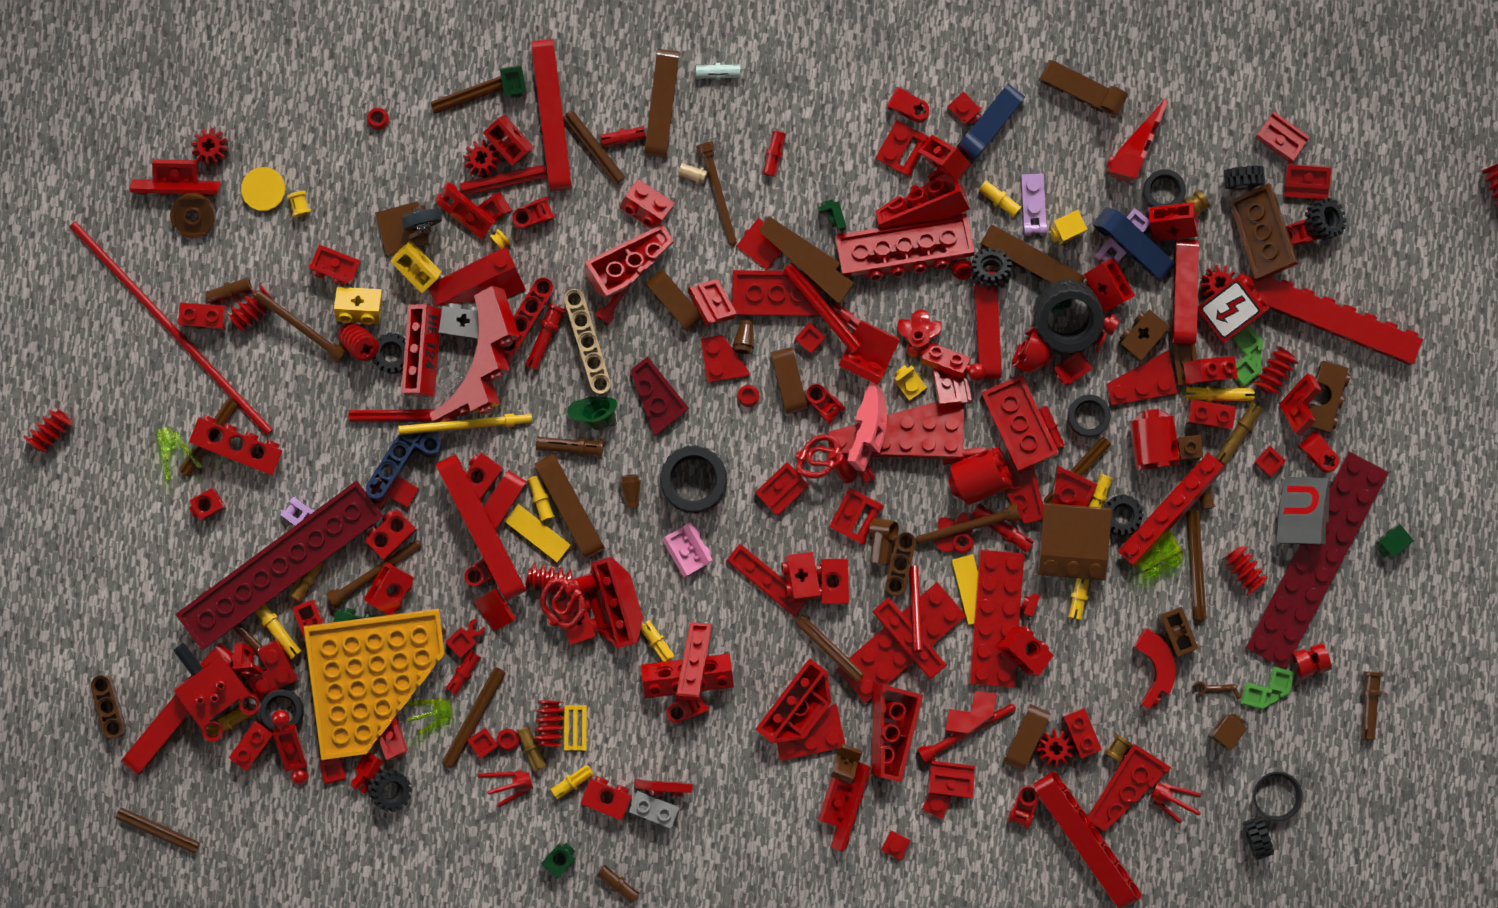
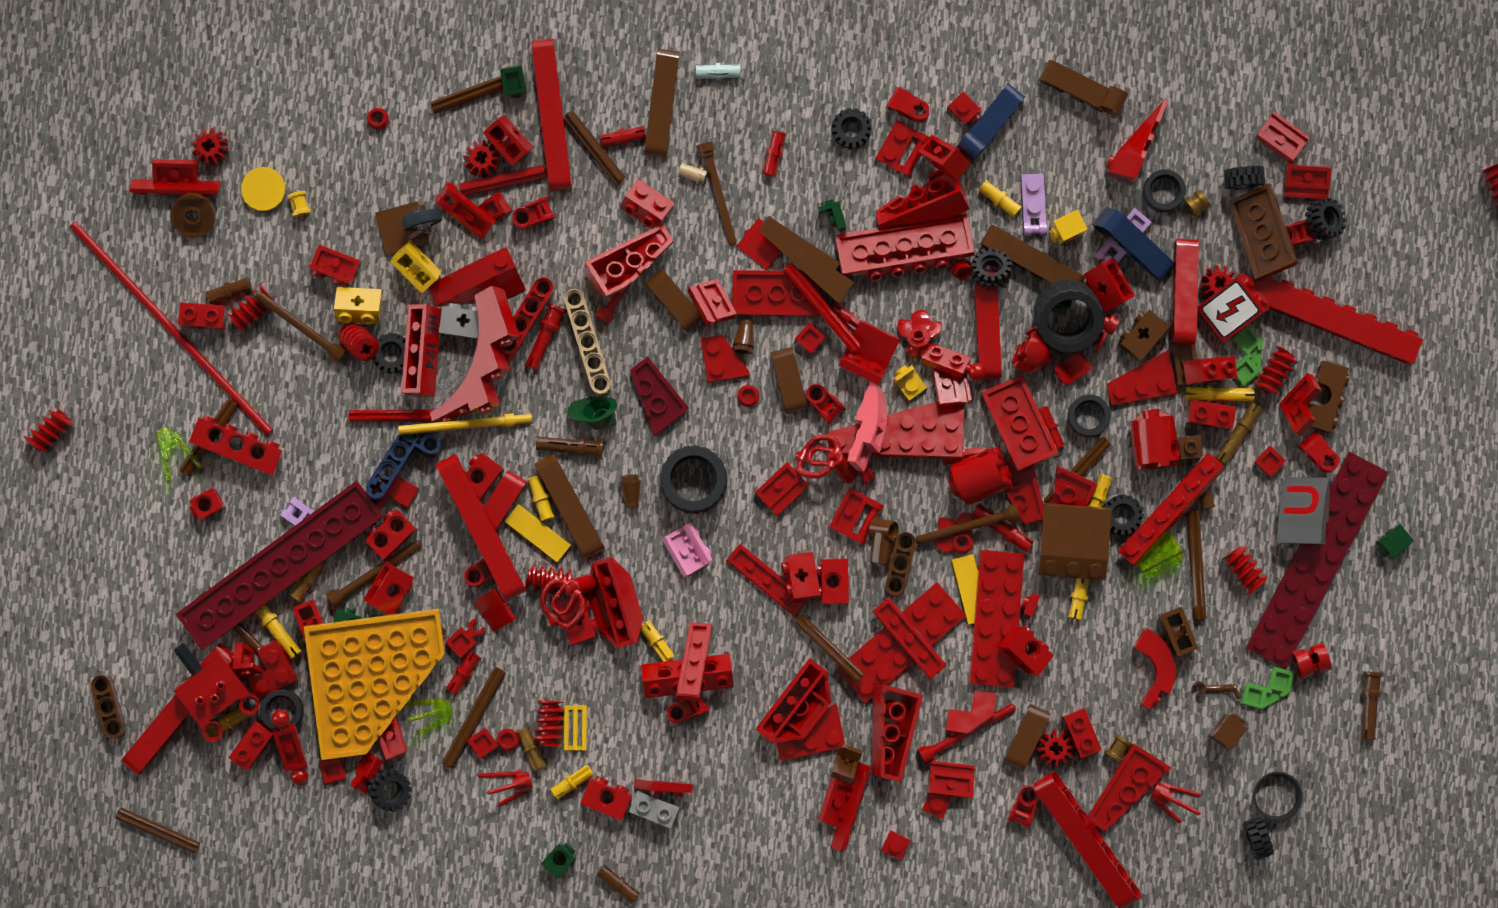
yellow bush [490,229,511,249] -> none
red bar [910,566,923,653] -> none
red brick [1149,202,1198,242] -> none
none -> black tyre [831,108,872,150]

